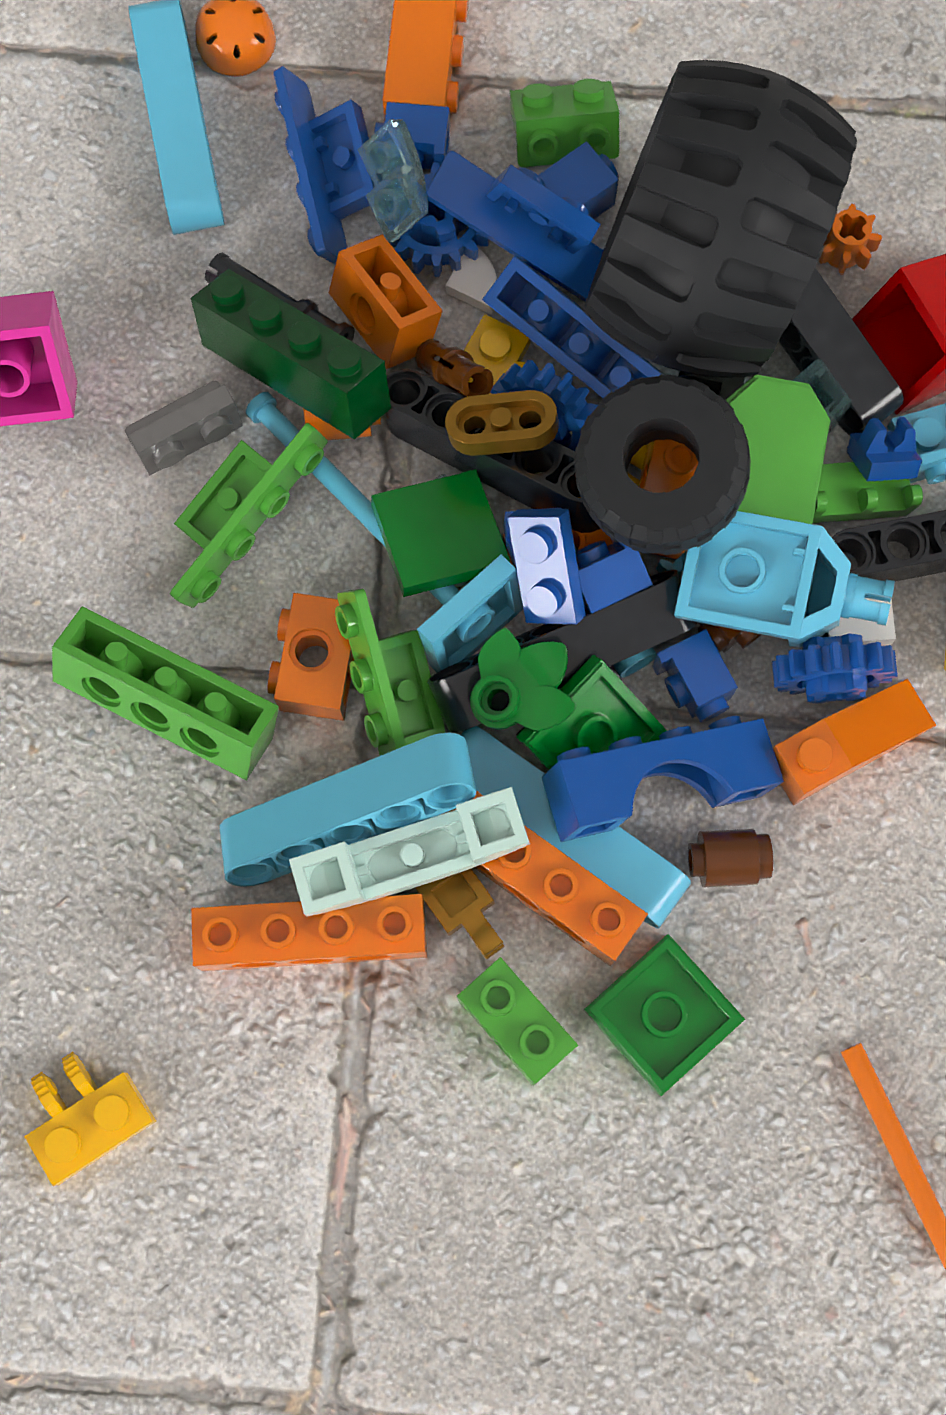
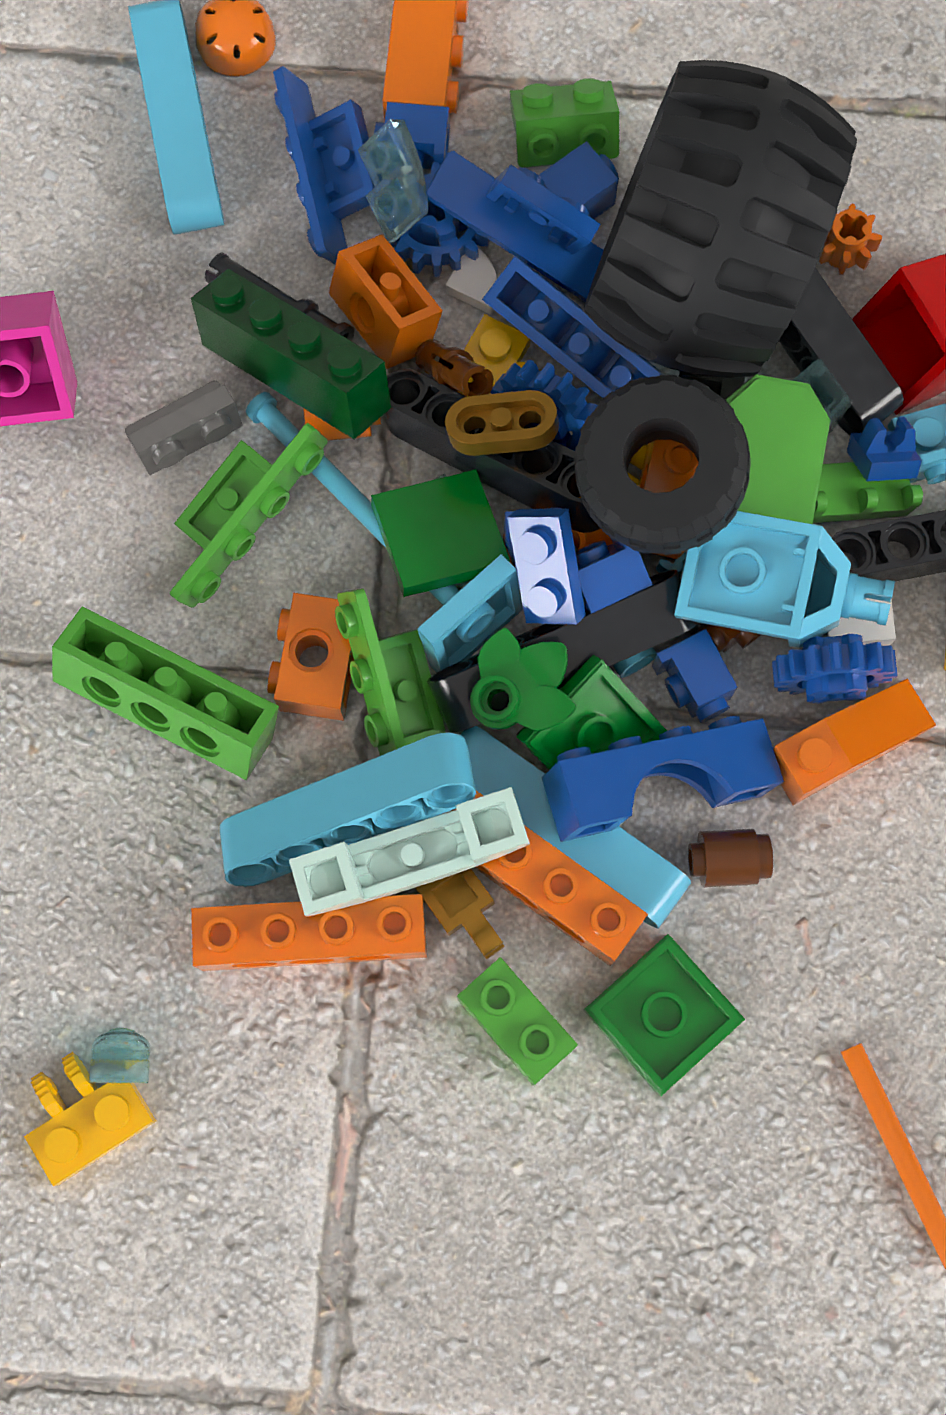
none -> clear light blue plate [89,1028,150,1083]

